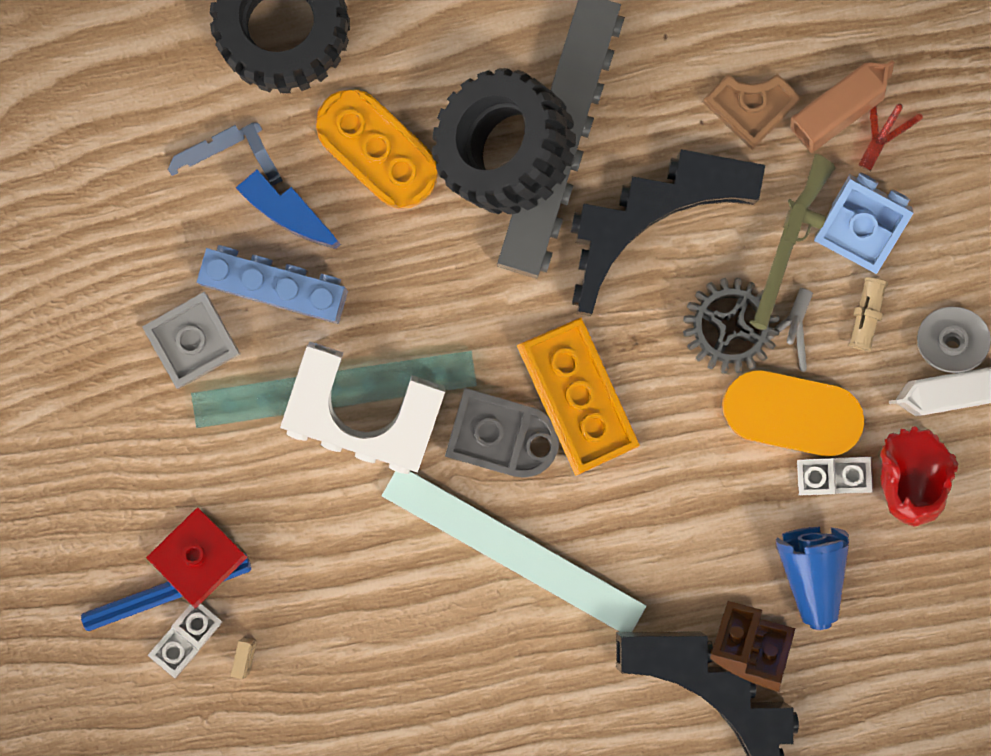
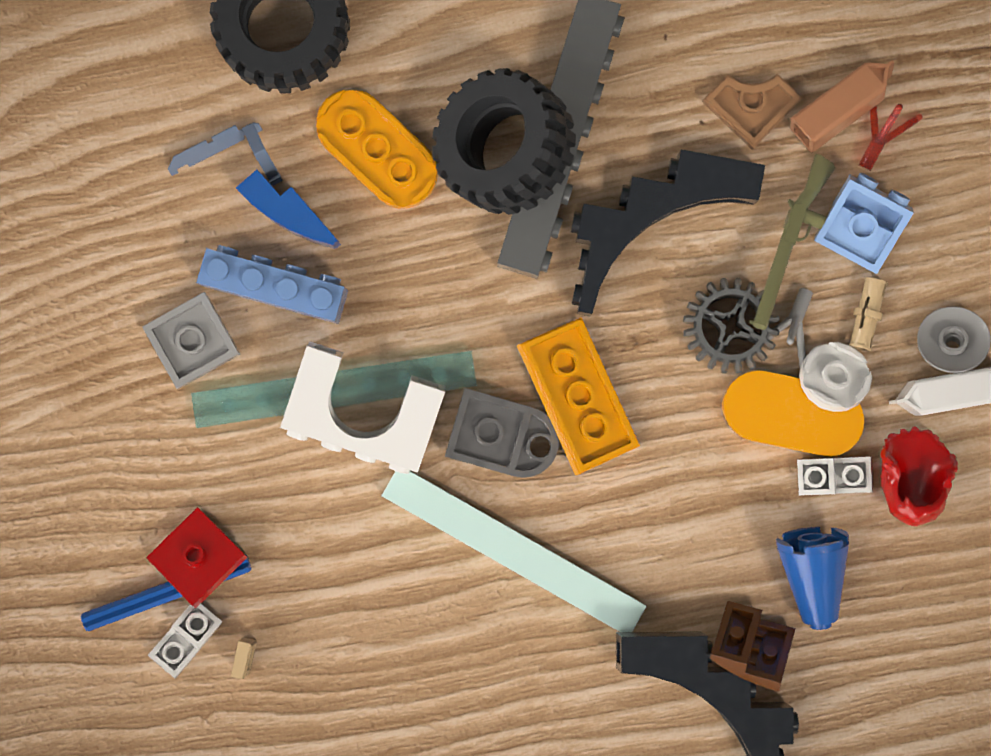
none -> white tile [799,342,872,412]

